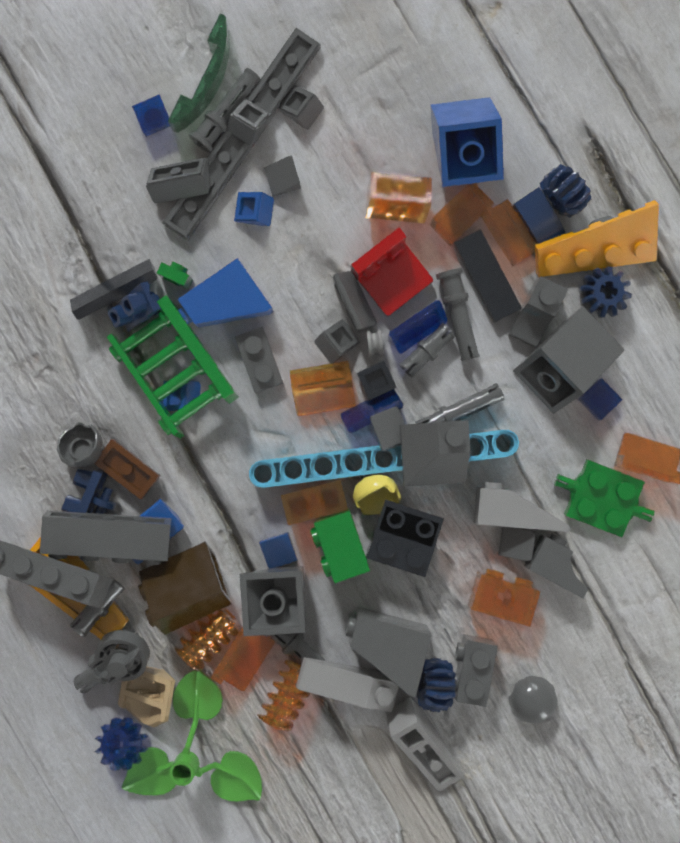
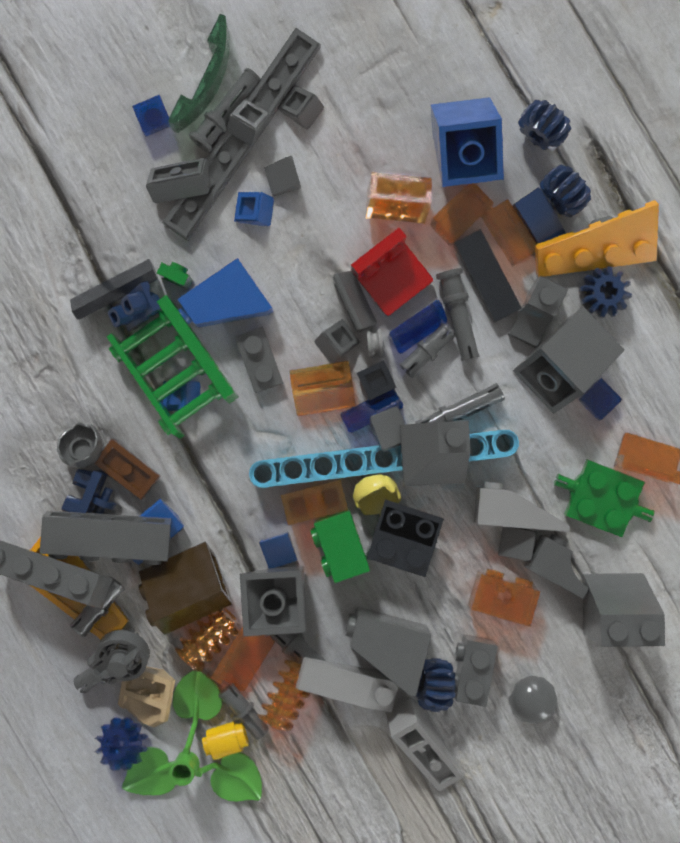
none -> yellow brick [202,721,249,760]
none -> dark grey axle [218,683,269,740]
none -> dark blue gear [518,99,572,151]
none -> dark grey slope [582,573,665,647]

